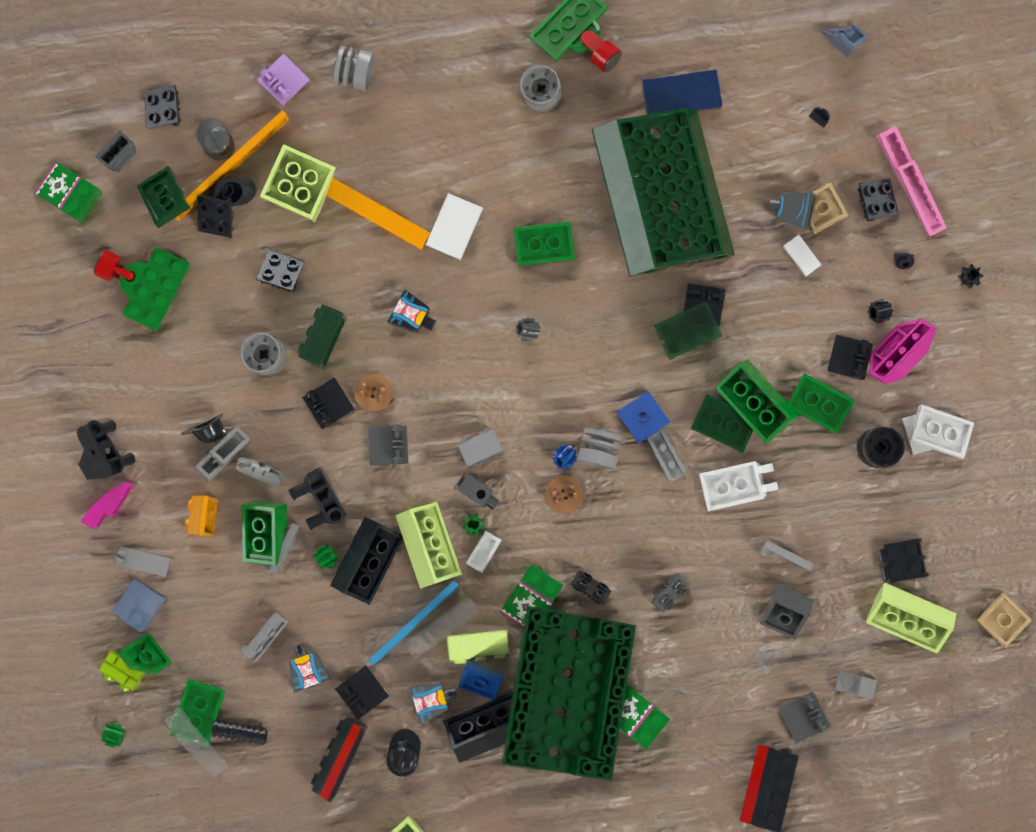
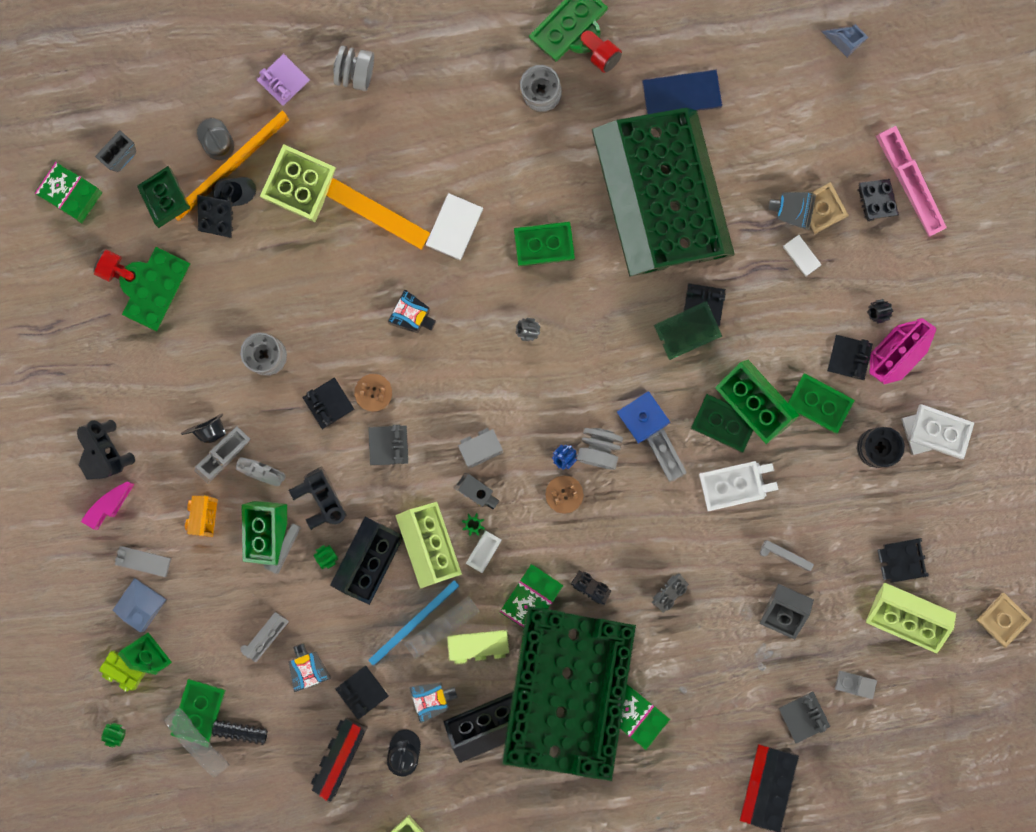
black hinge [144,85,181,129] -> none
hinge [256,250,305,292] -> none
clear green piece [298,304,347,370] -> none
blue plate [459,661,504,700] -> none
black plate [809,107,830,128] -> none
black plate [894,253,914,270] -> none
black gear [958,264,984,289] -> none

